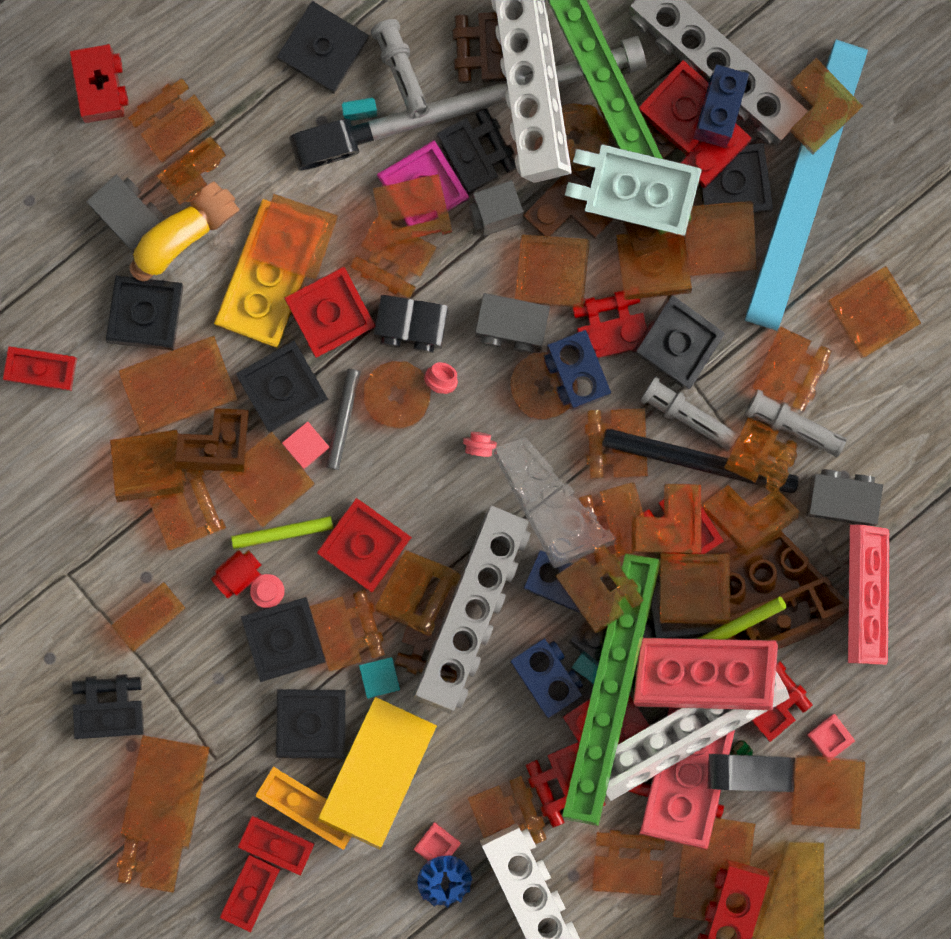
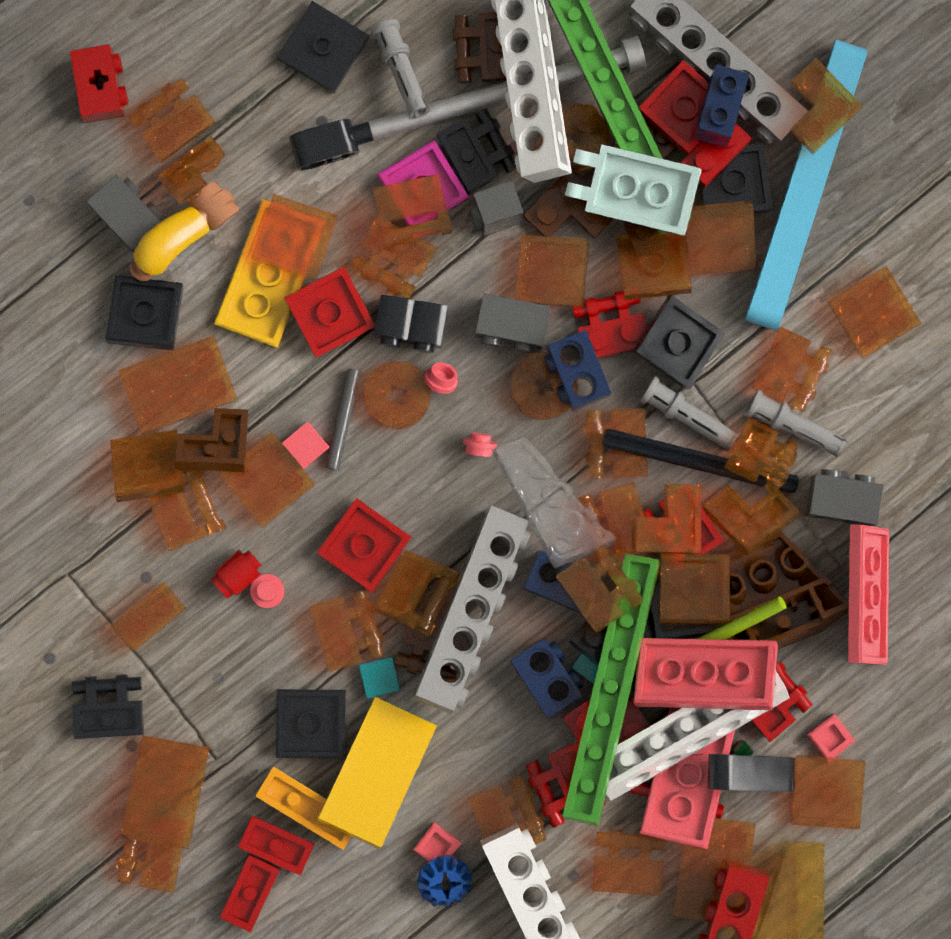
red plate [3,346,77,391] -> none
lime bar [231,516,334,549] -> none
black plate [236,340,328,433] -> none
black plate [241,597,326,682] -> none
teal tile [342,98,378,121] -> none

